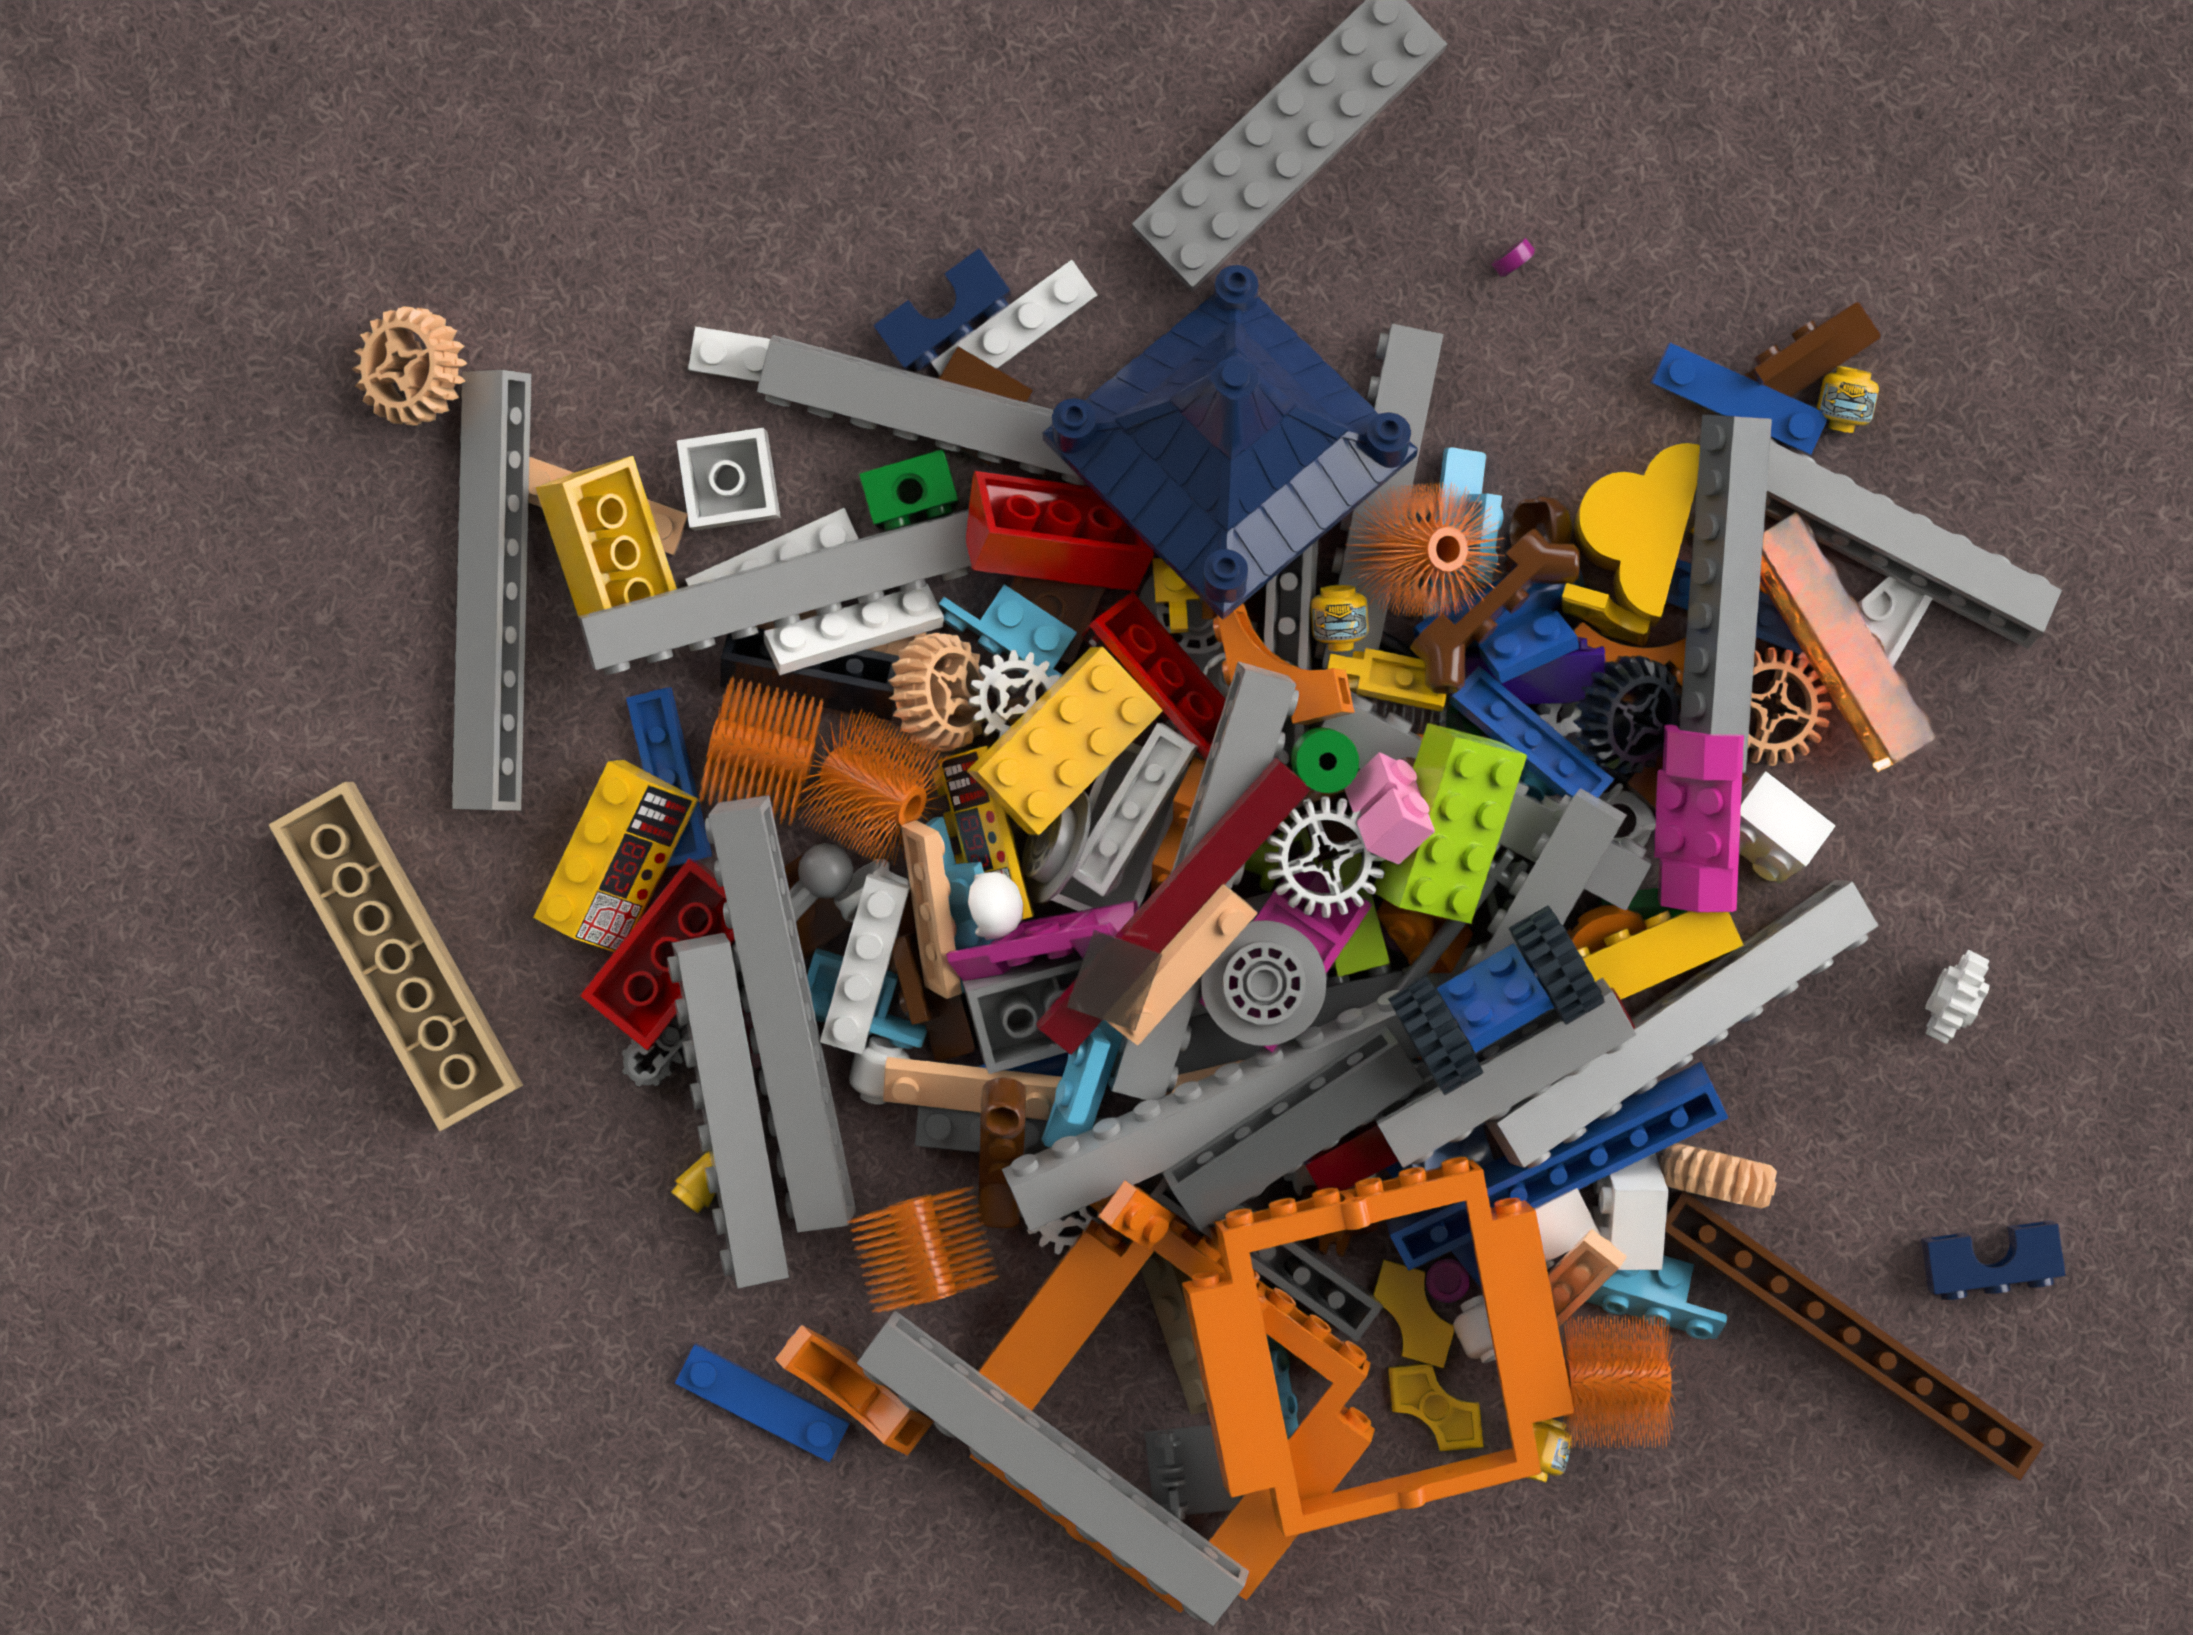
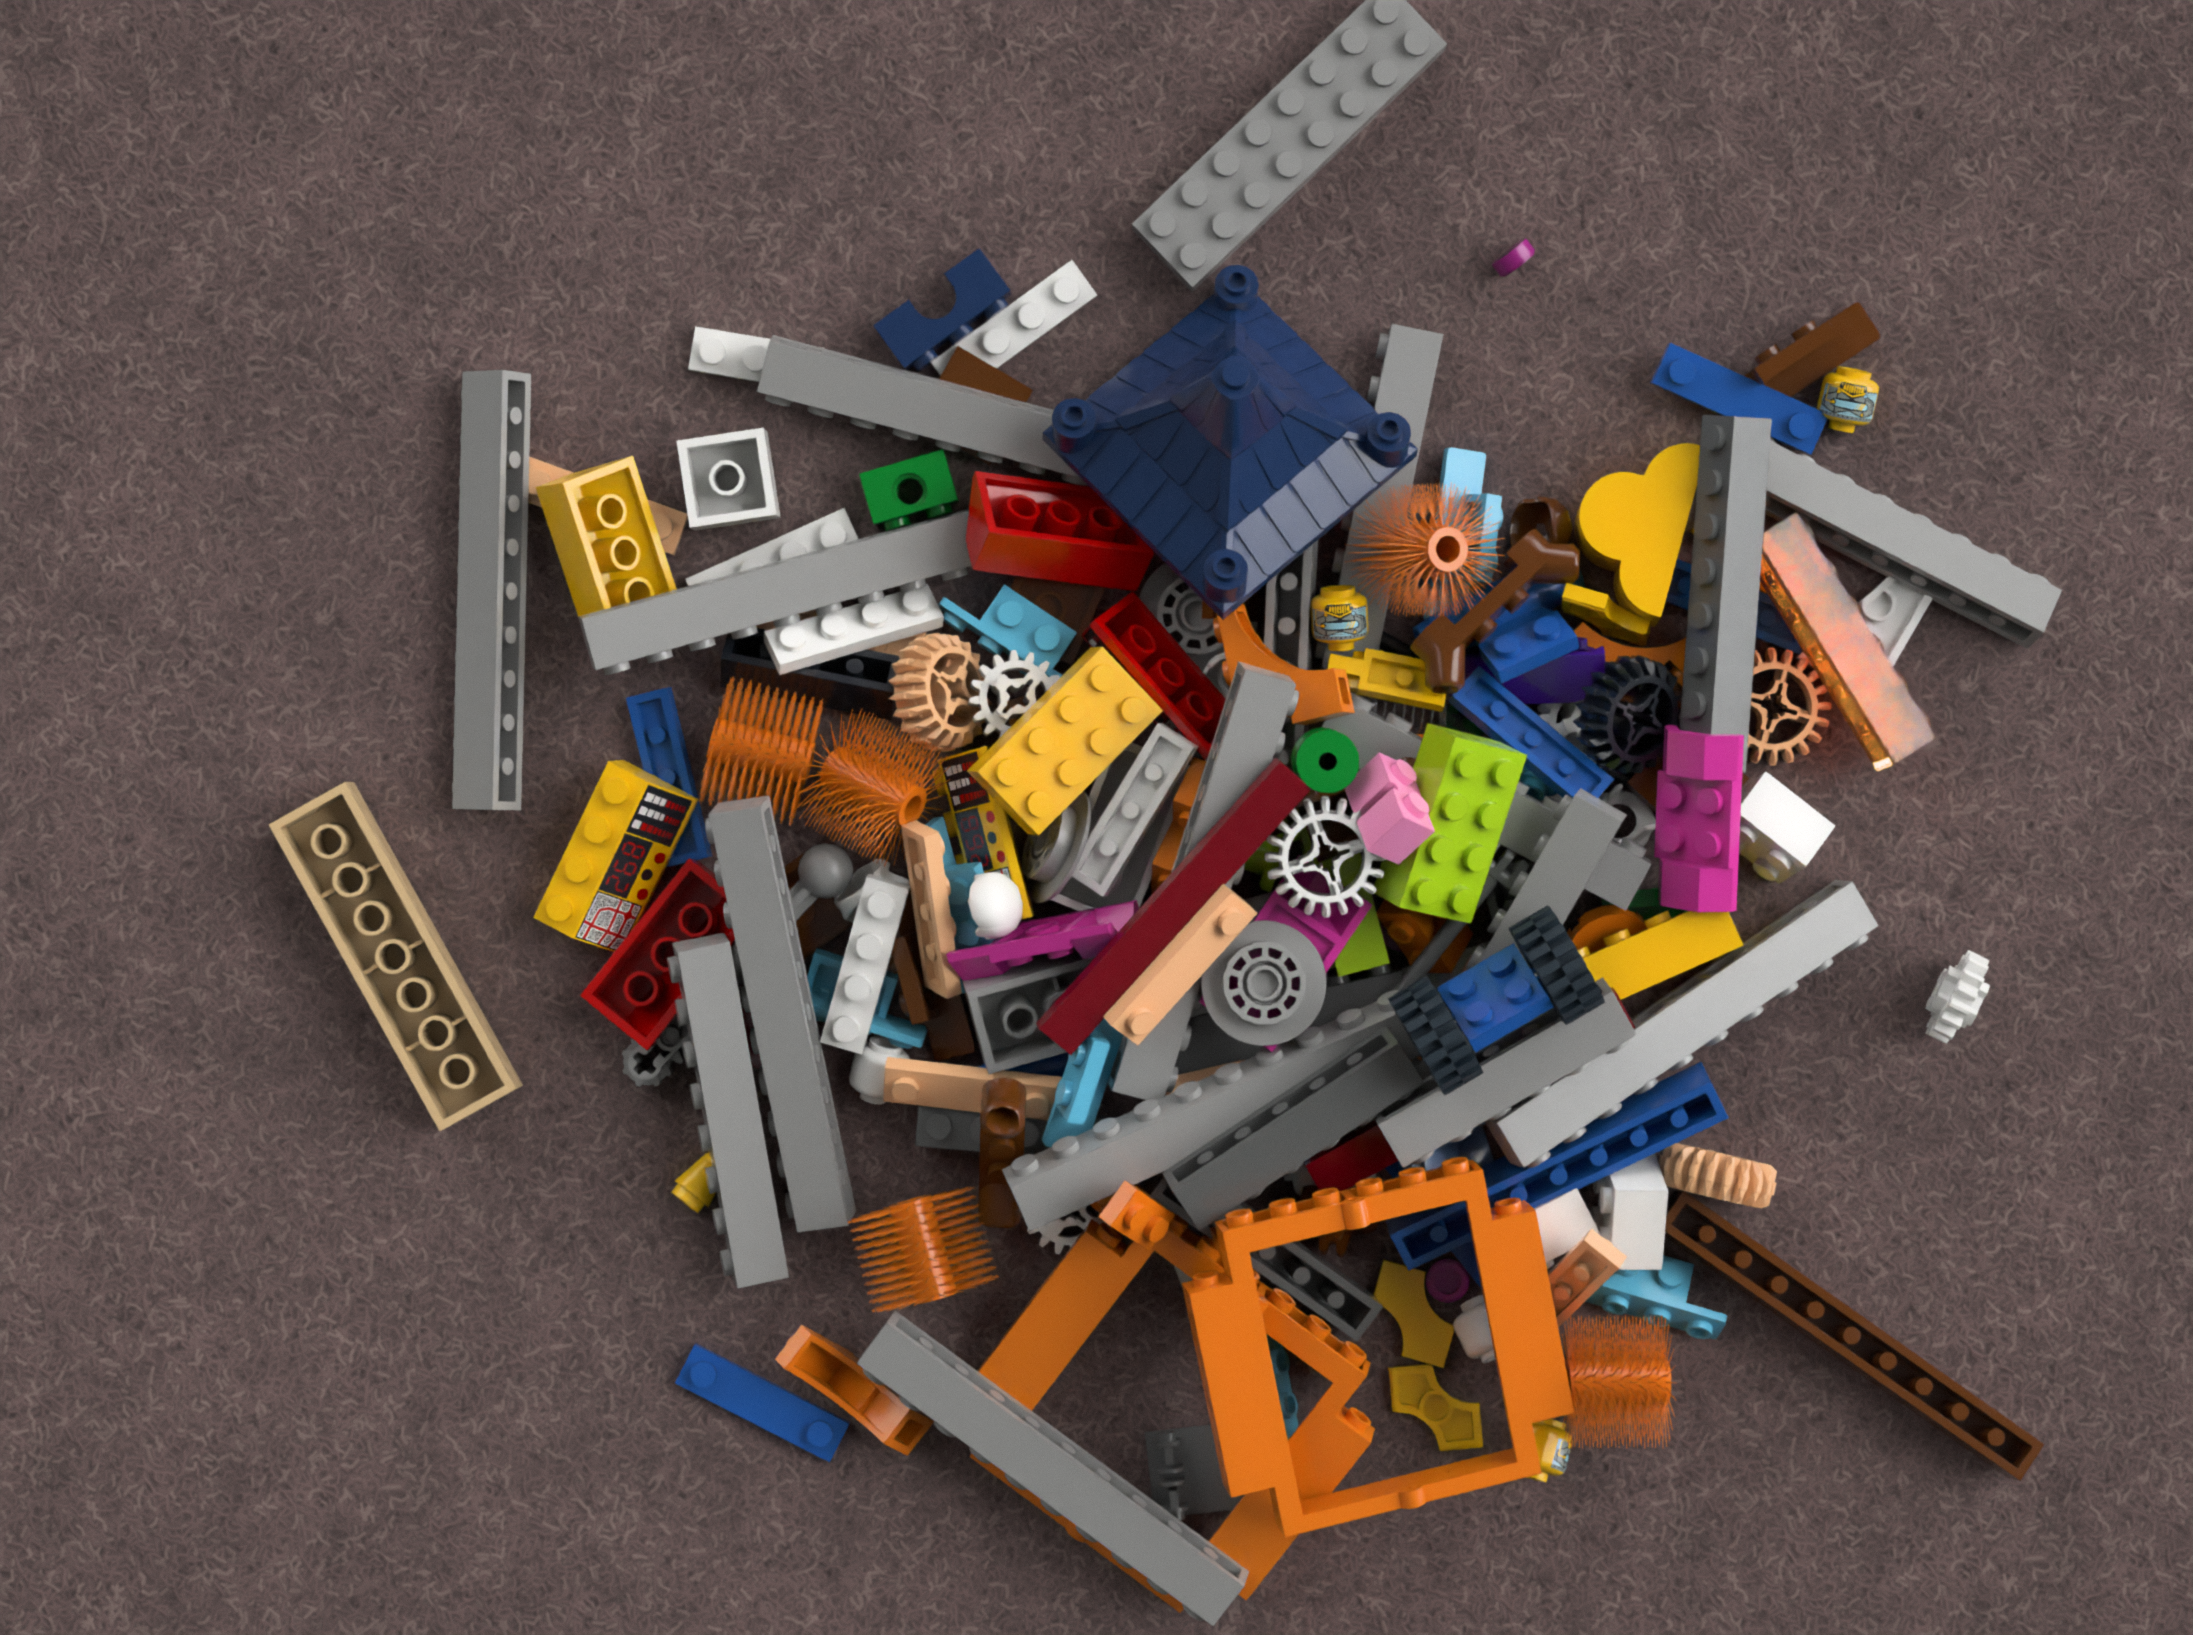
light nougat gear [352,306,468,426] -> none
clear smoke piece [1067,930,1162,1031] -> none
dark tan plate [1141,1251,1208,1415] -> none
yellow plate [1153,558,1200,634] -> none
dark blue arch [1921,1220,2066,1300] -> none

